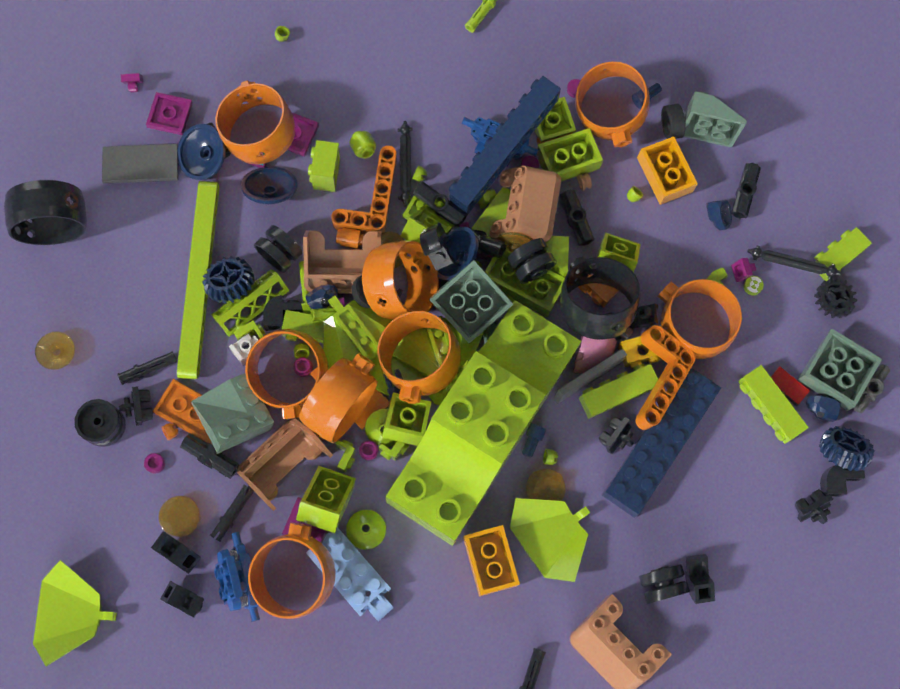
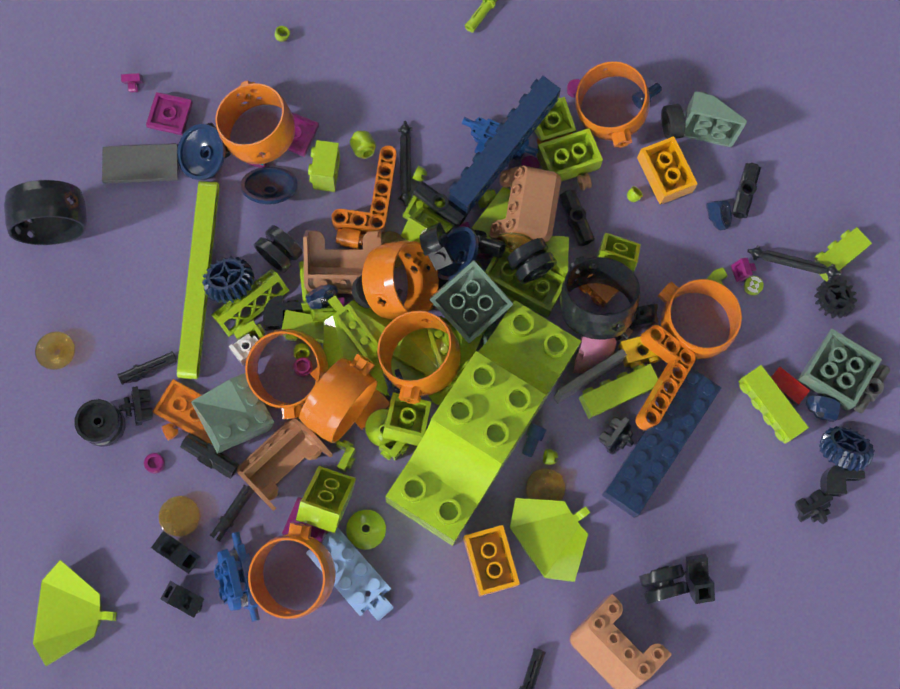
magenta plate [359,441,379,460] -> none

